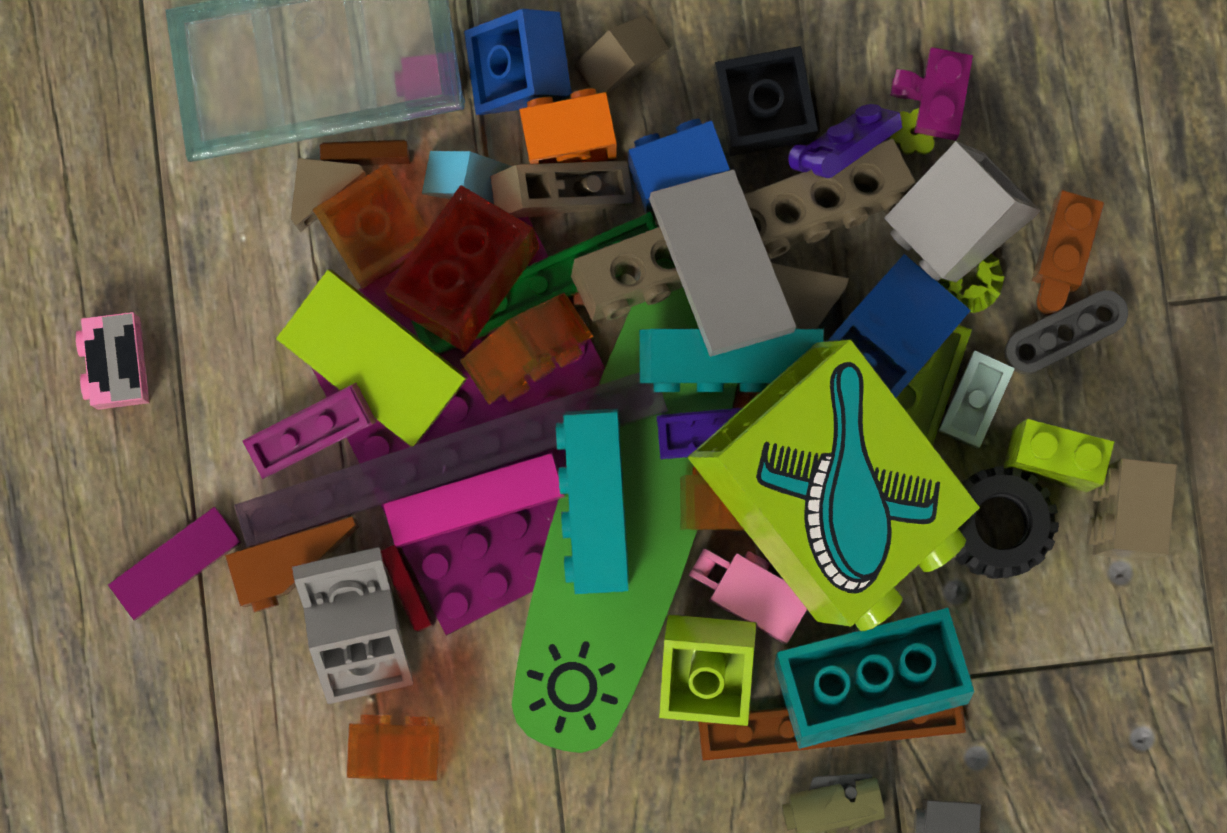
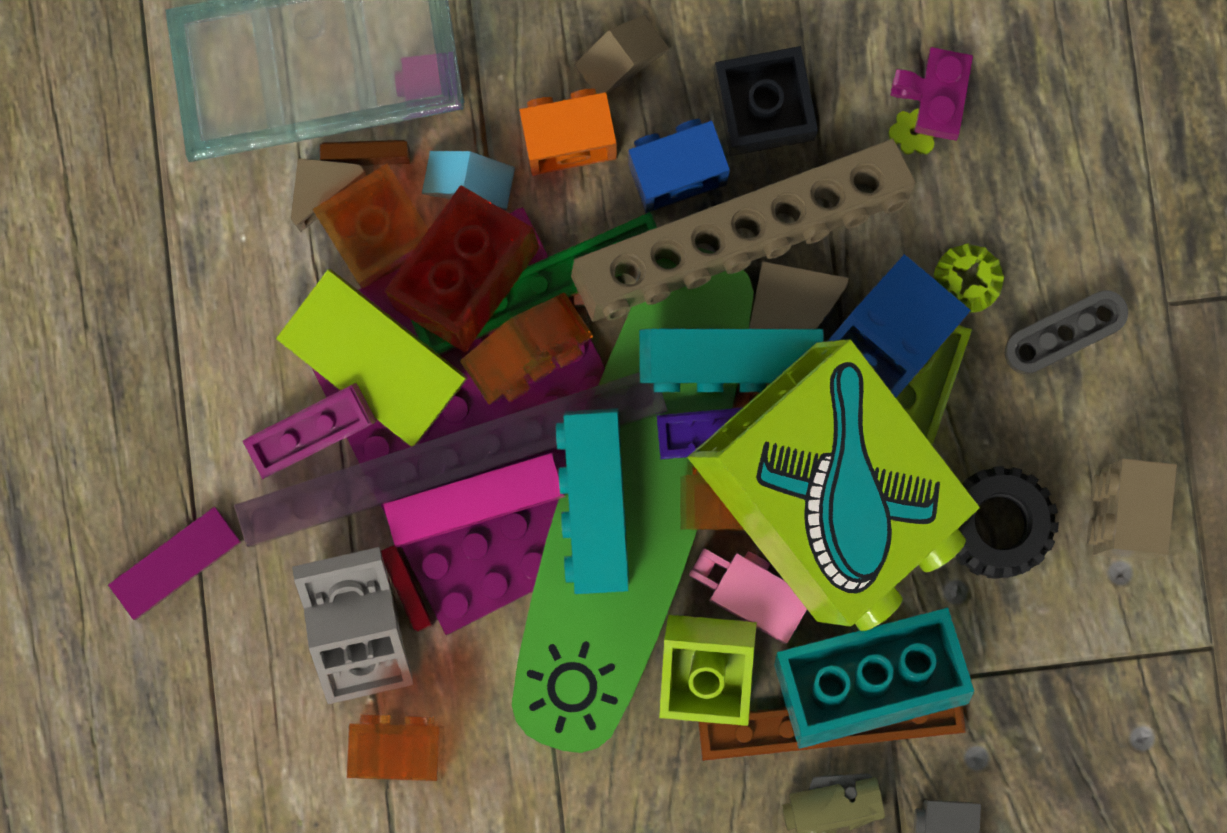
brick [76,312,149,410] -> none
dark orange slope [225,516,359,613] -> none
blue slope [464,9,571,115] -> none
dark tan slope [490,161,634,219] -> none
light grey tile [649,169,796,357] -> none
dark purple plate [789,104,902,178] -> none
light grey slope [884,141,1041,282] -> none
light aqua plate [938,351,1015,449] -> none
lime brick [1004,419,1114,492] -> none
dark orange brick [1031,190,1104,315] -> none

